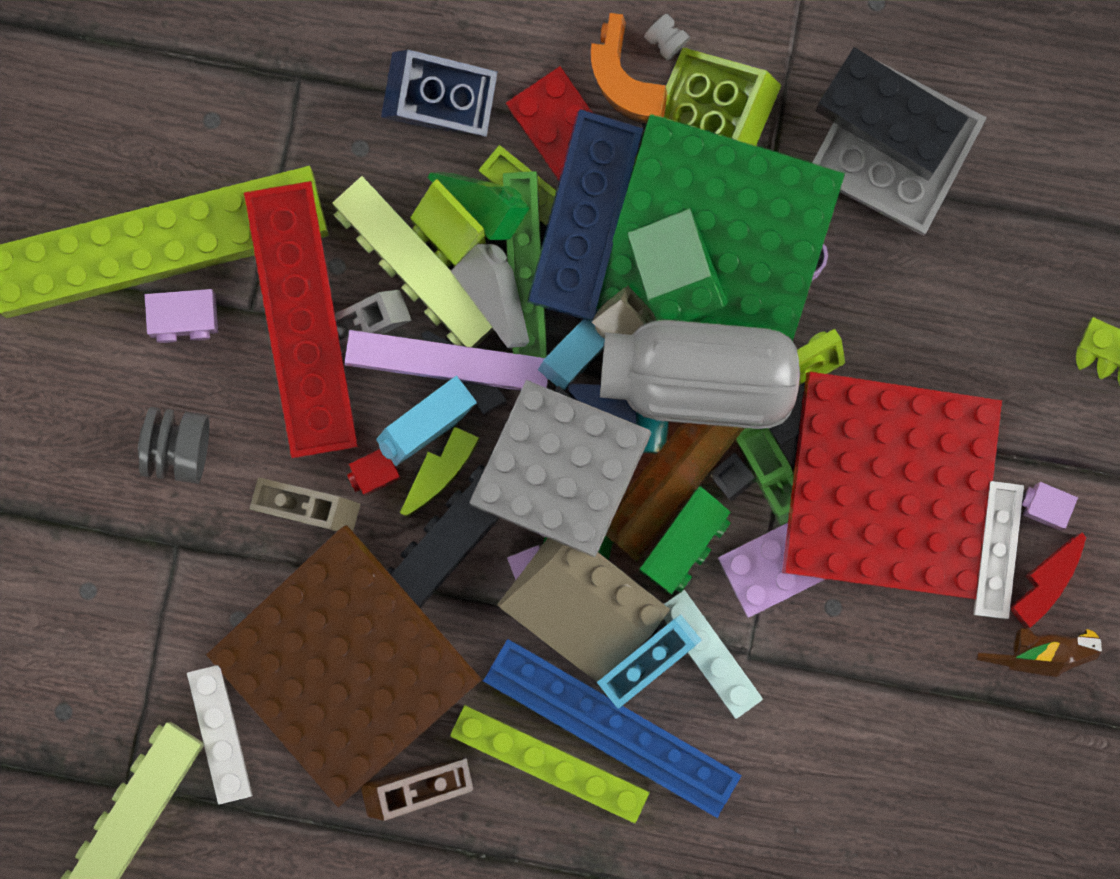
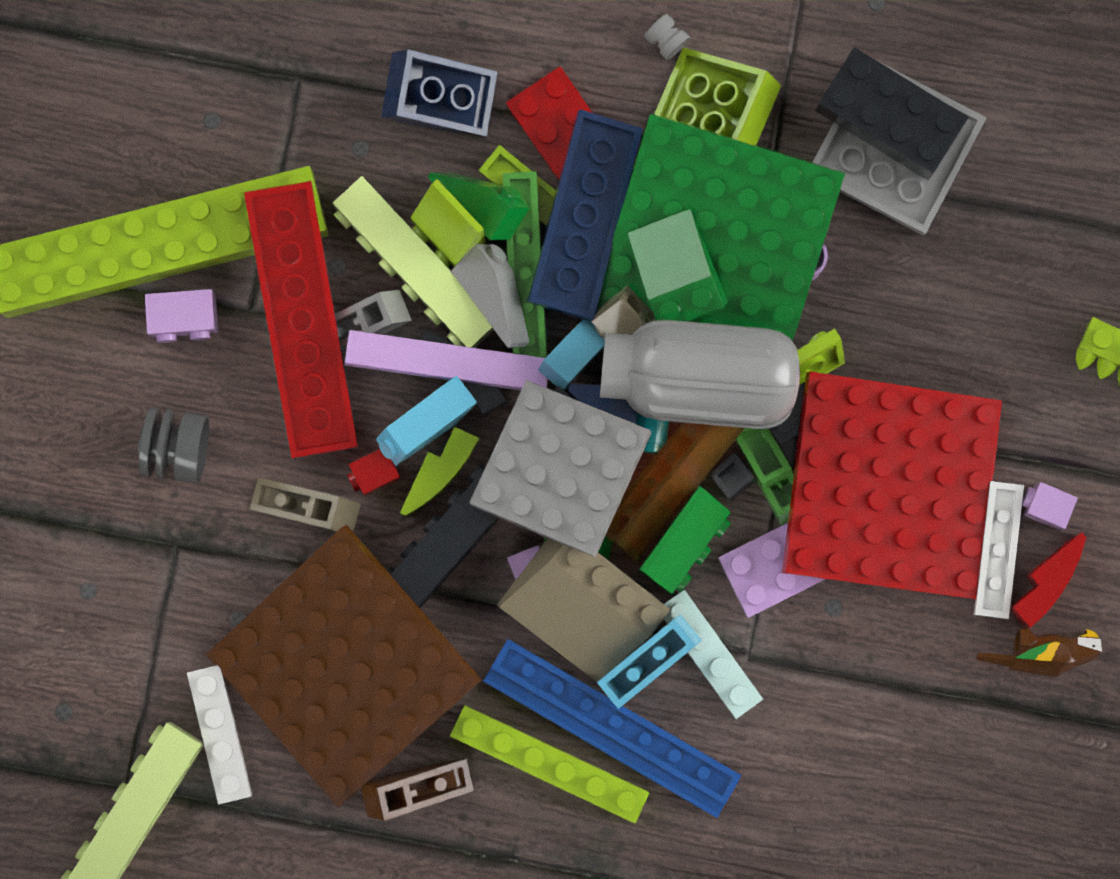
orange arch [591,13,668,124] -> none

